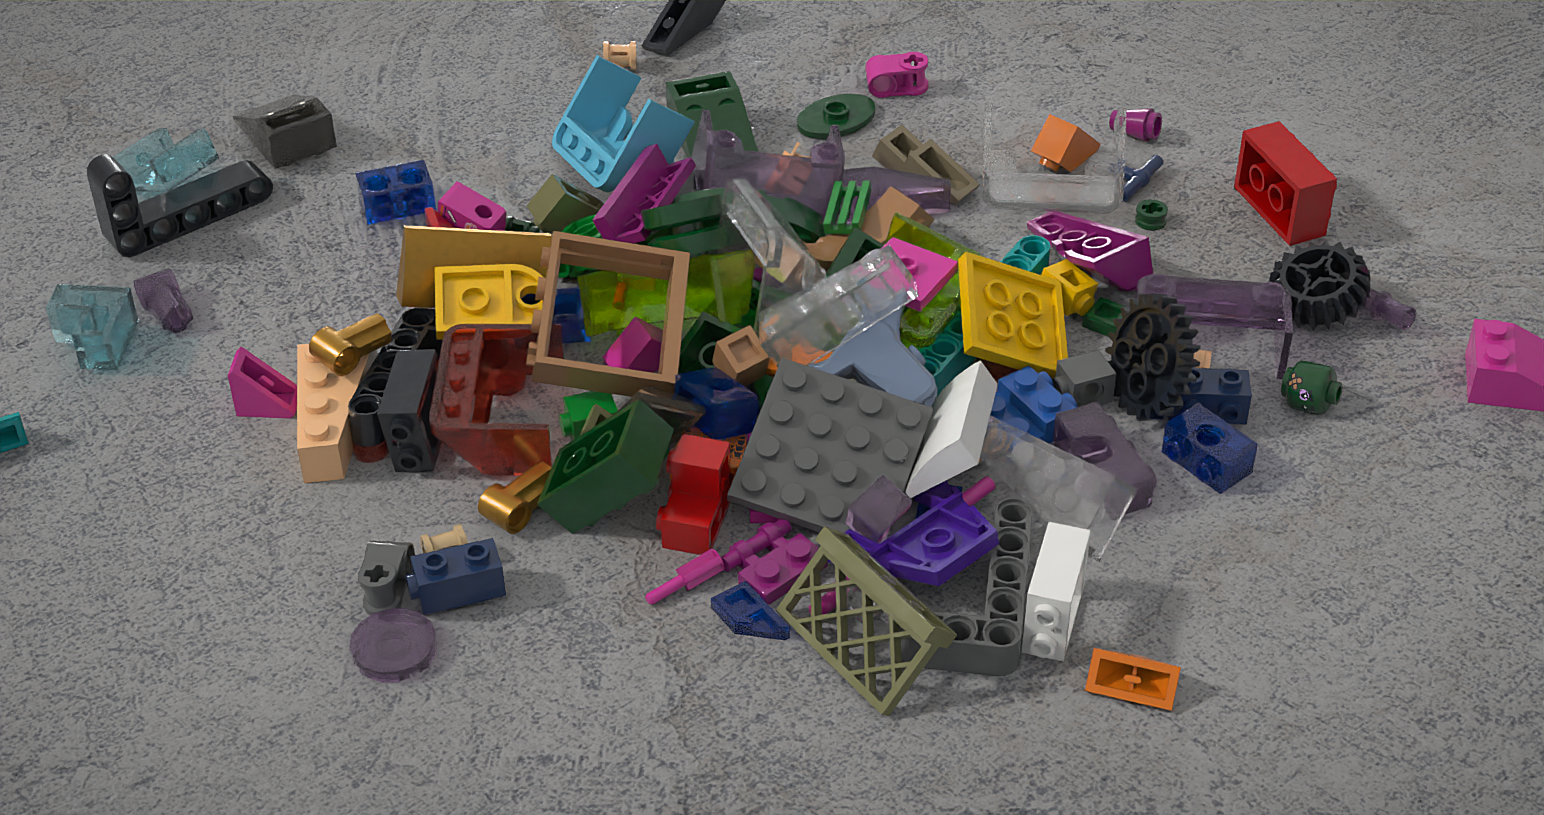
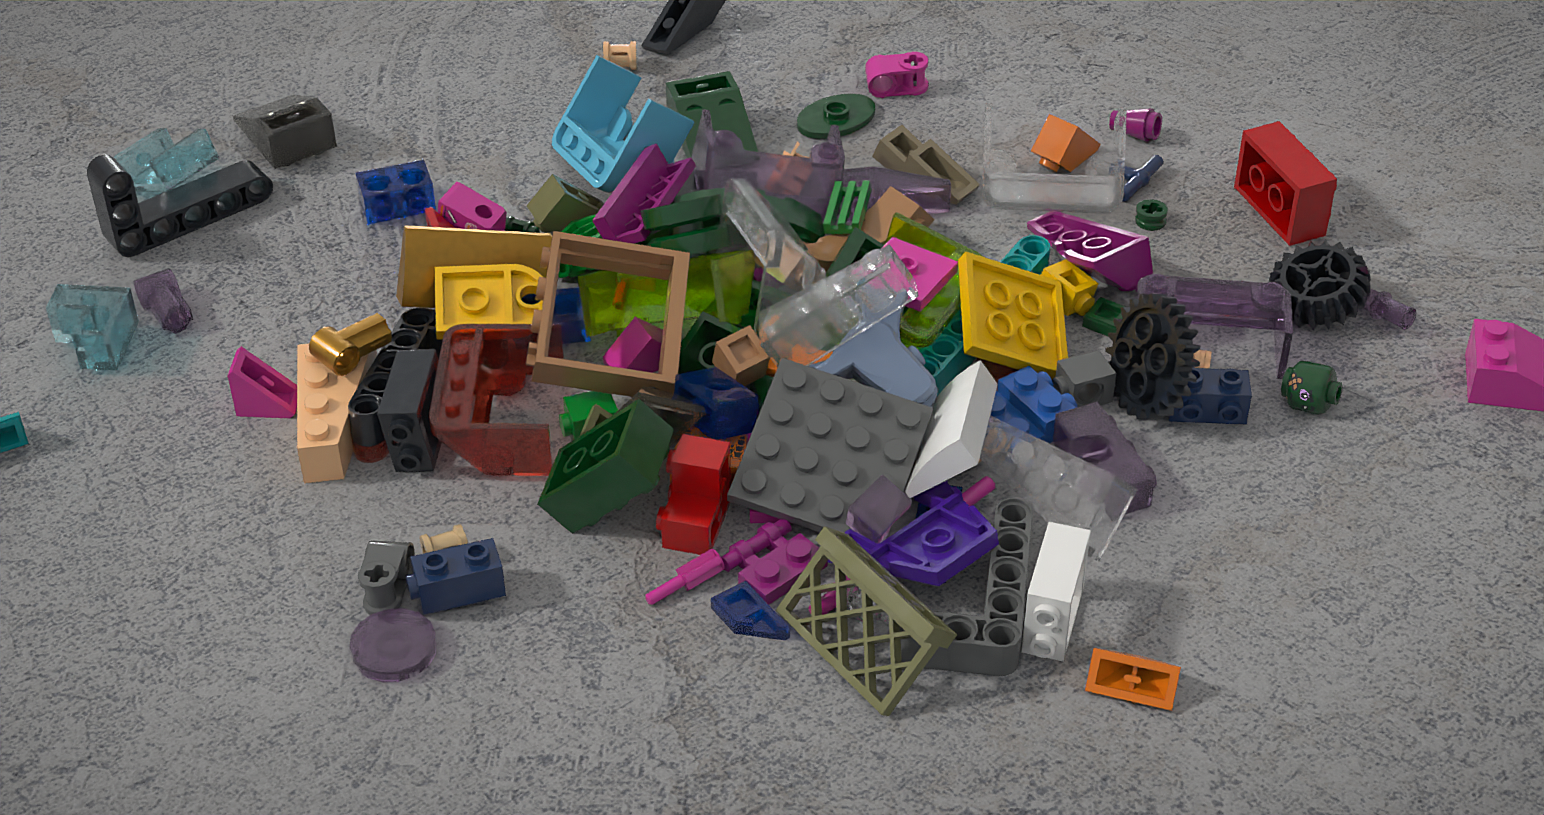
pearl gold piece [478,461,552,534] -> none
clear blue brick [1161,403,1258,494] -> none

